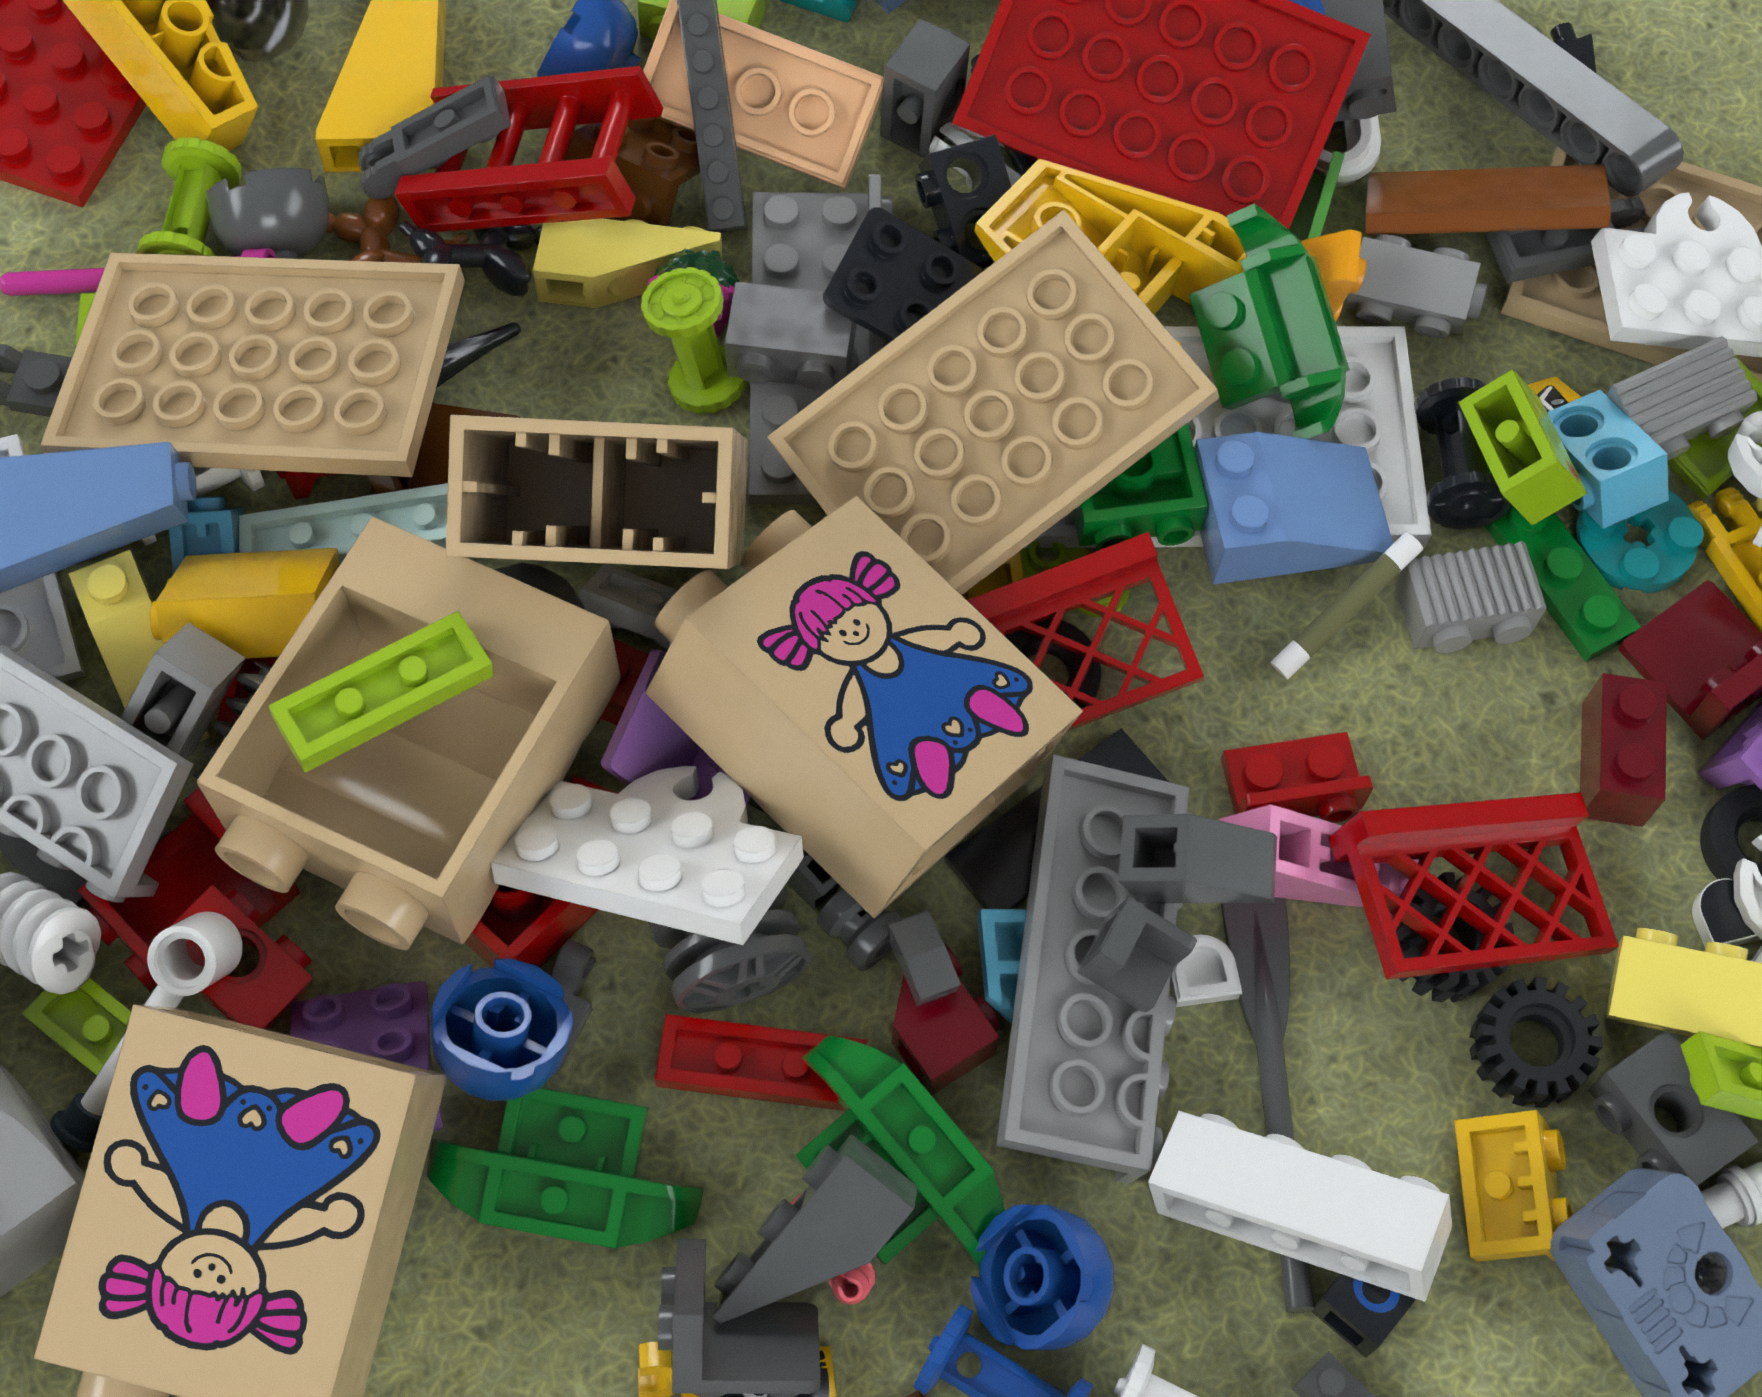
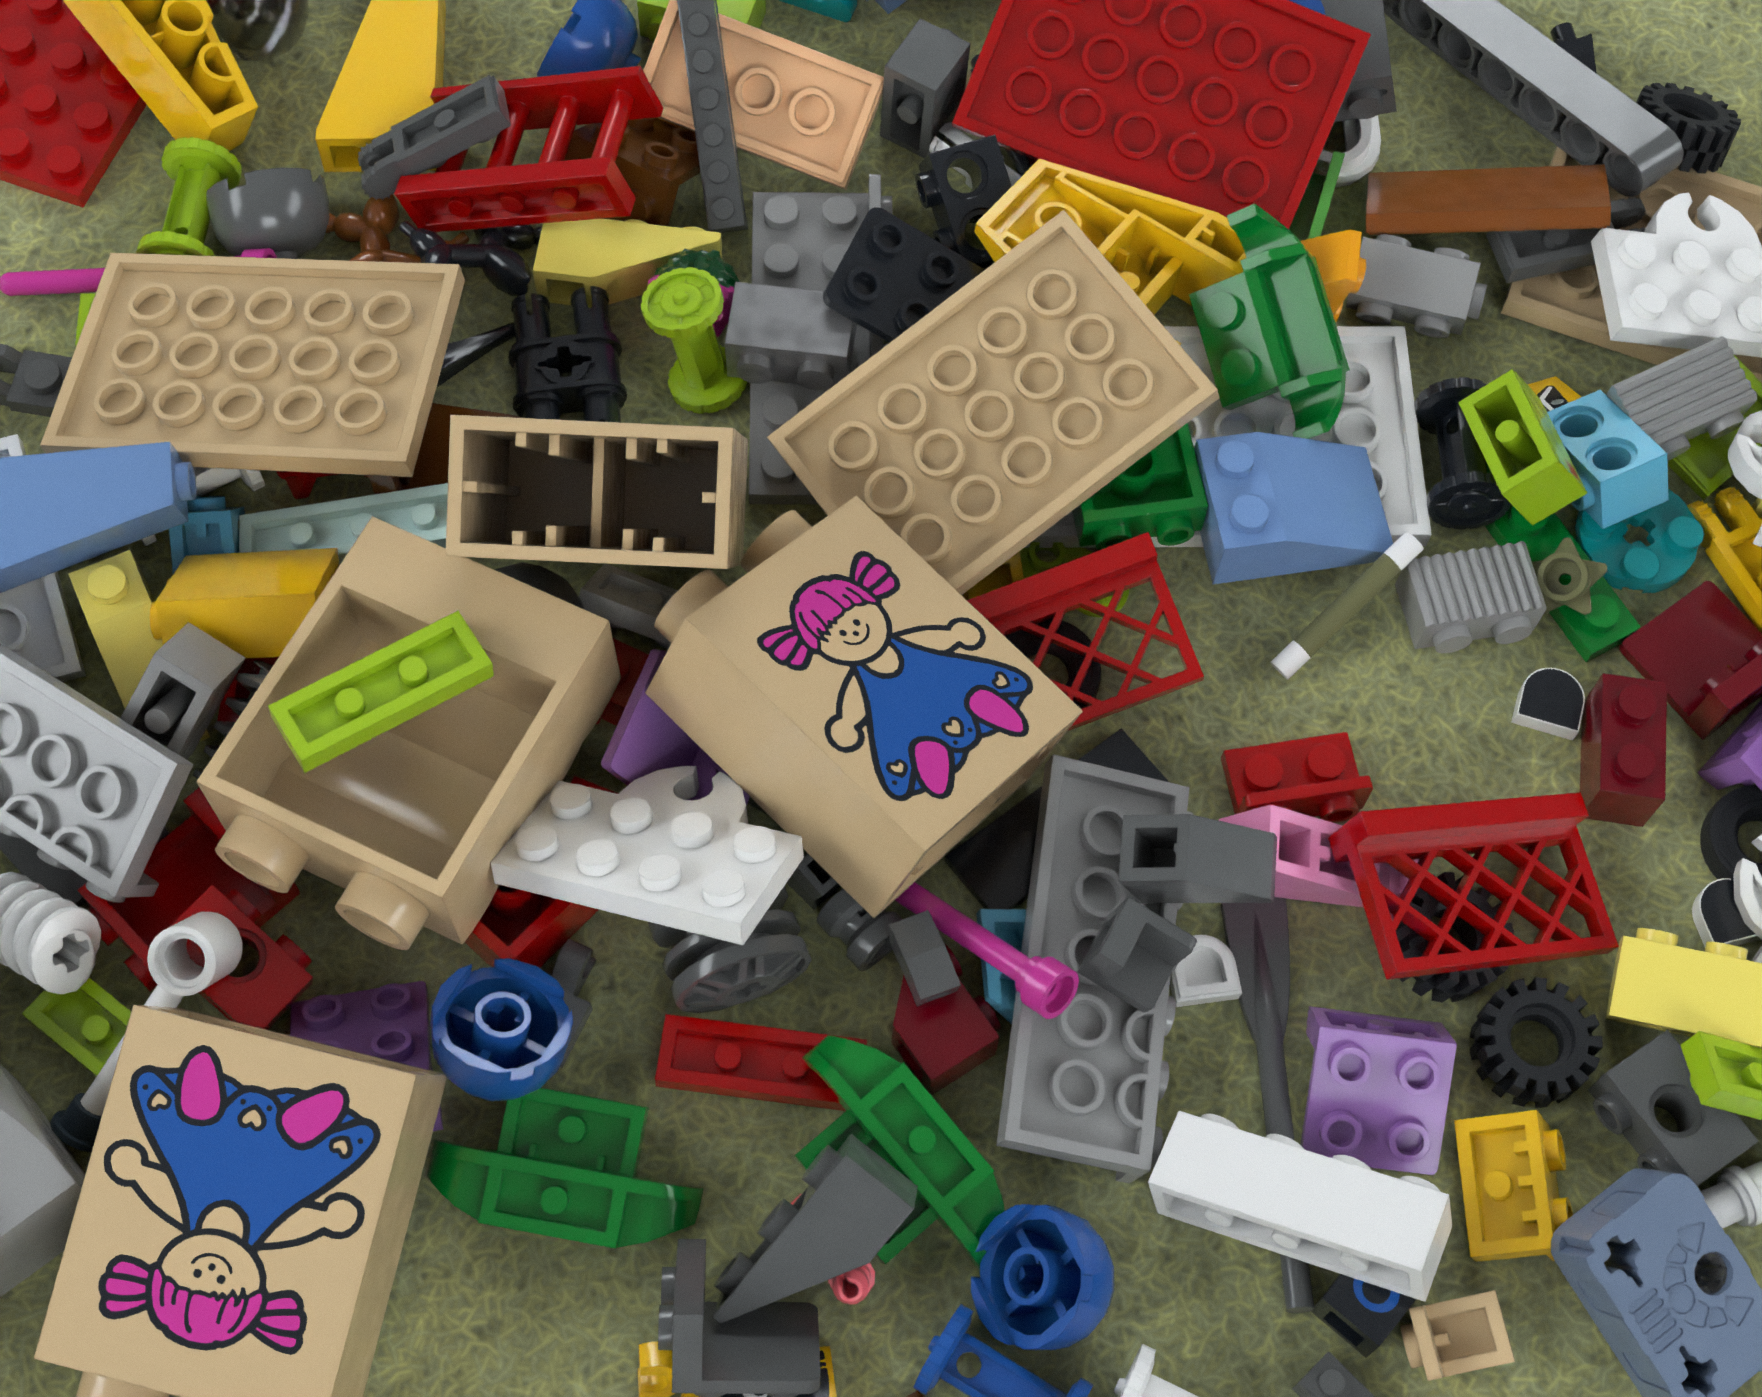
none -> black pin [508,286,627,423]
none -> dark pink piece [895,882,1079,1019]
none -> medium lavender bracket [1300,1006,1457,1175]
none -> tan bracket [1400,1290,1515,1381]
none -> black tile [1511,668,1585,740]
none -> olive plate [1532,537,1607,615]
none -> black tyre [1636,83,1741,173]

